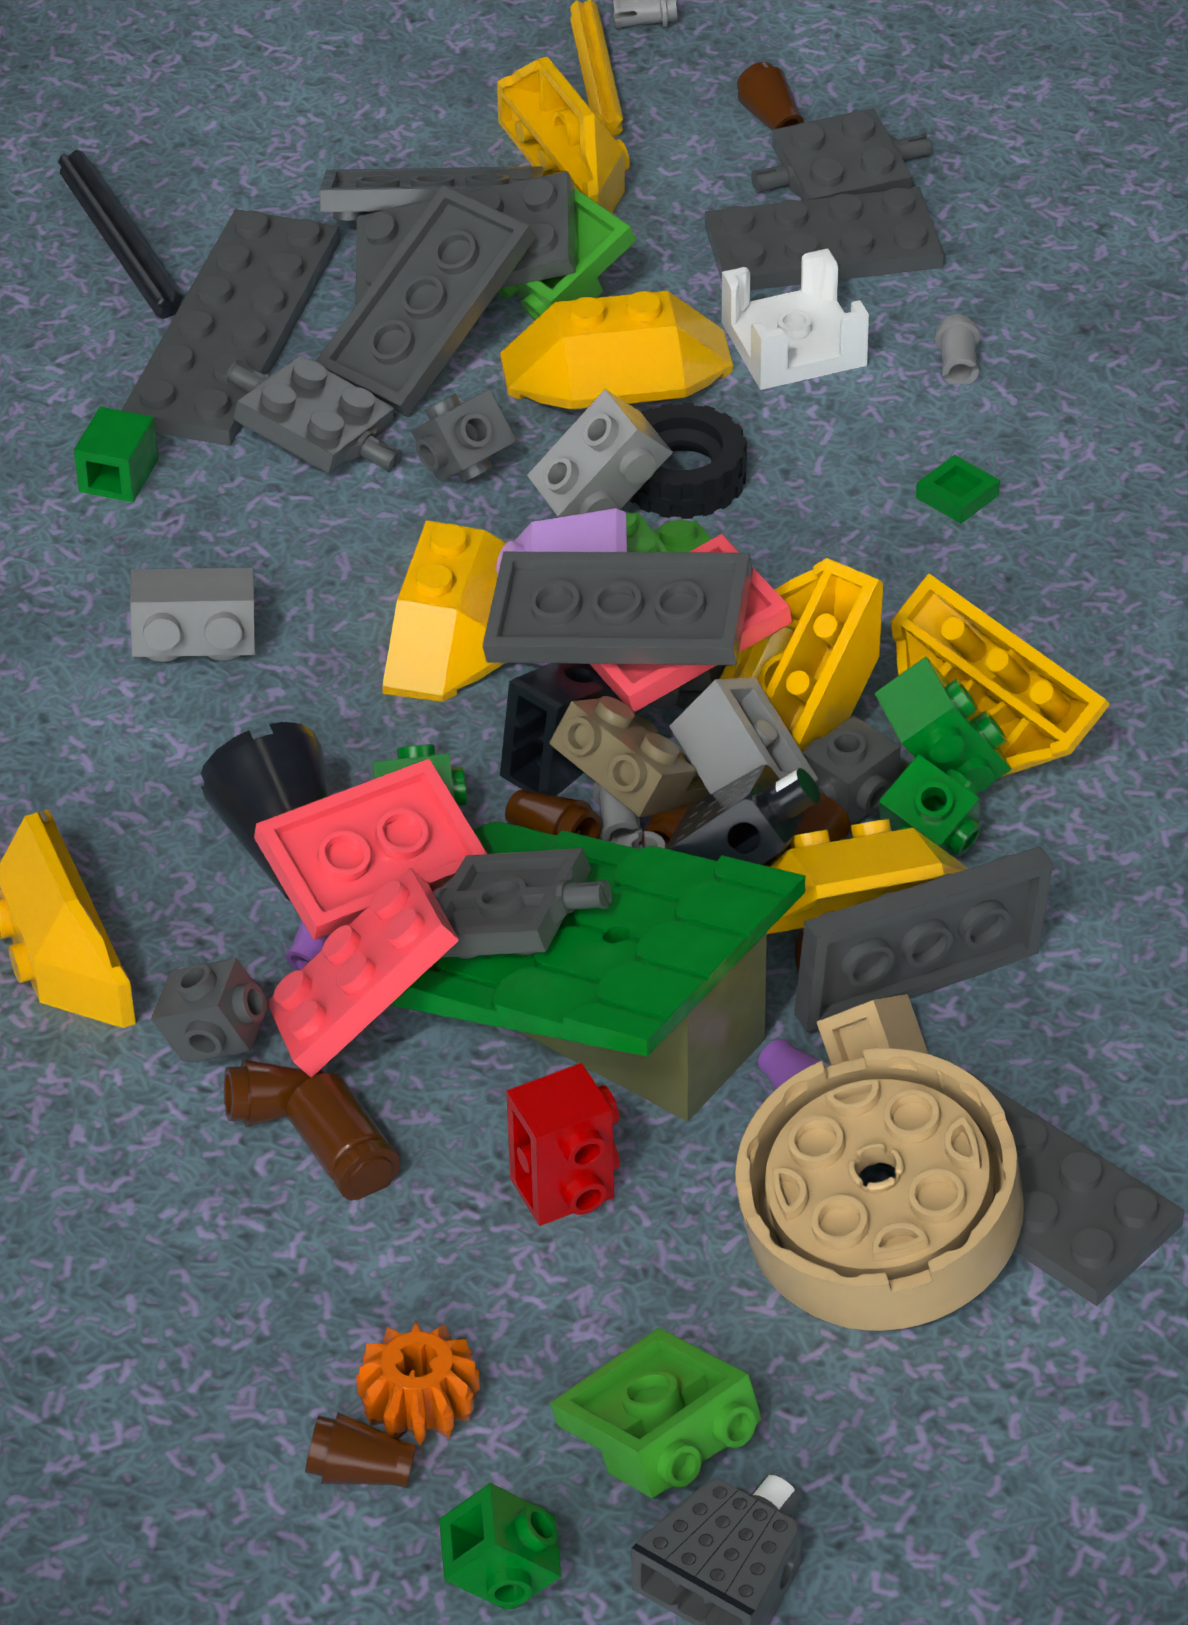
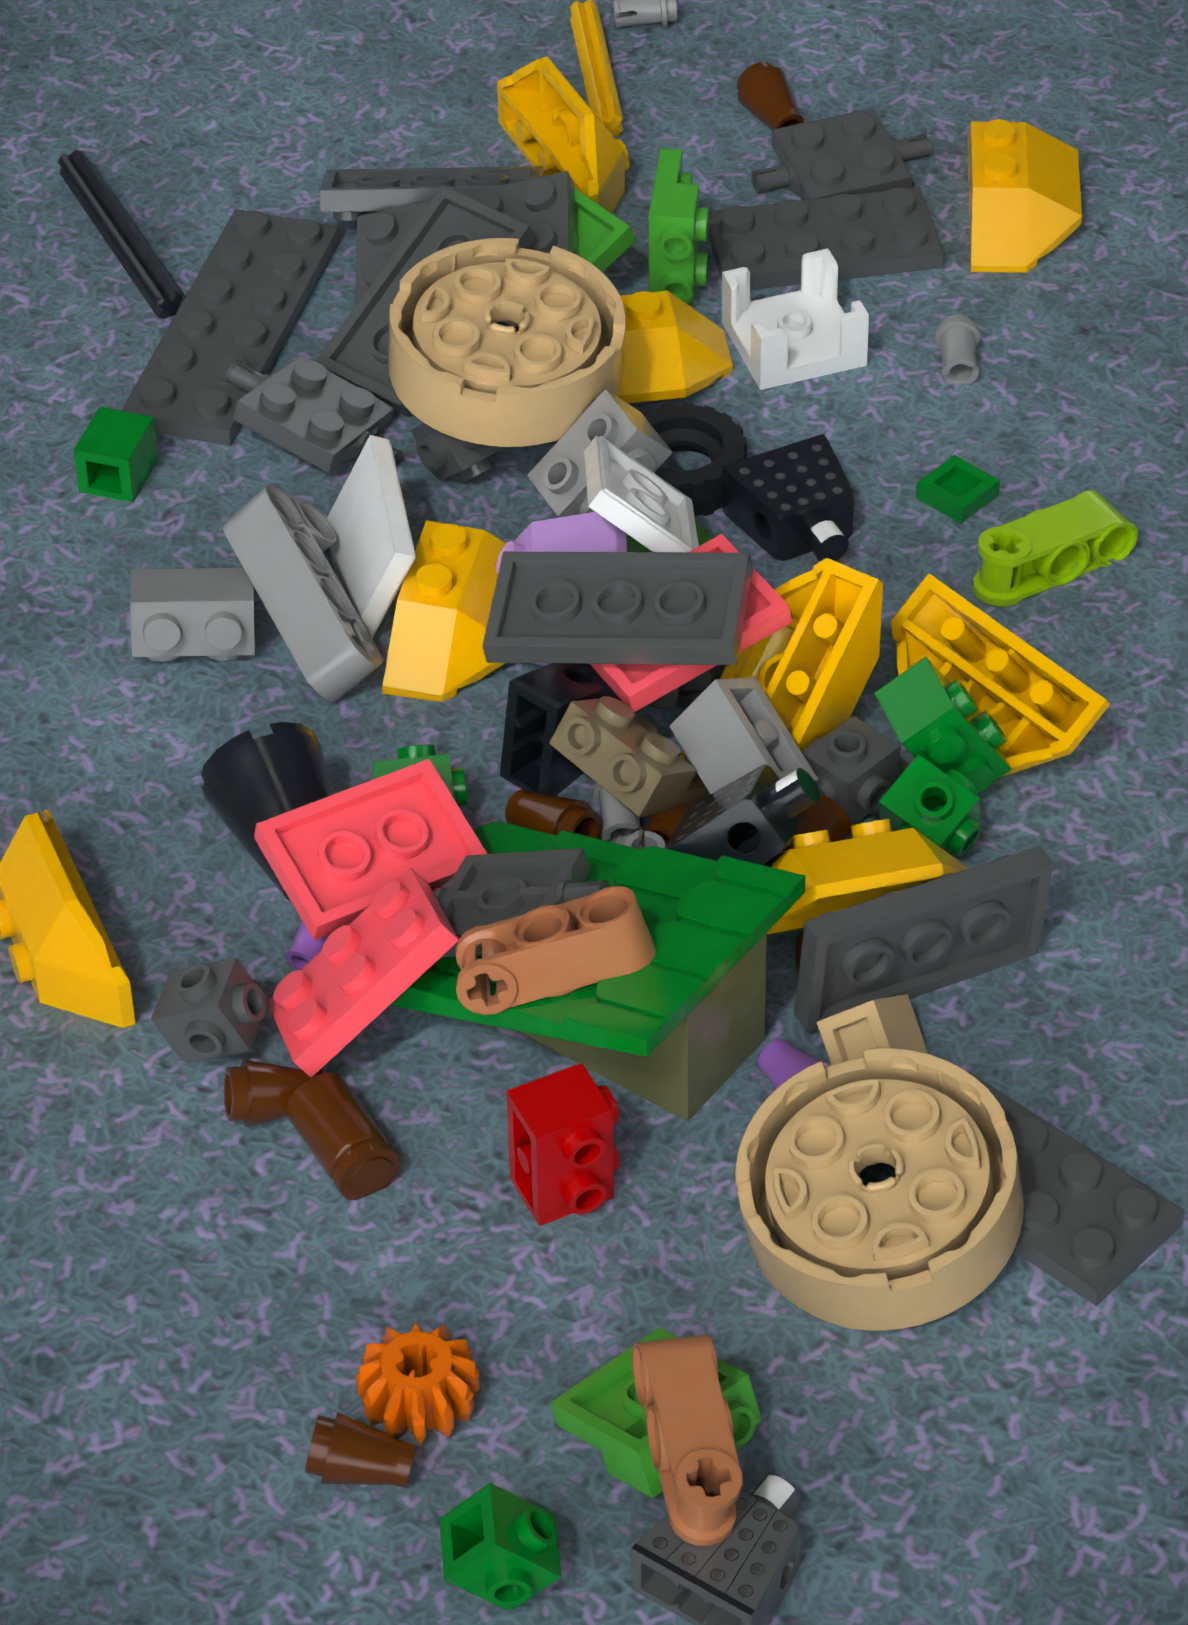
none -> light grey beam [222,484,382,703]
none -> white tile [327,435,416,639]
none -> tan brick [388,238,626,447]
none -> nougat piece [455,886,656,1015]
none -> white tile [584,435,699,552]
none -> nougat piece [632,1334,743,1546]
none -> bright green plate [648,148,709,306]
none -> black torso [723,434,854,561]
none -> yellow wedge [967,119,1082,273]
none -> lime piece [972,490,1138,607]

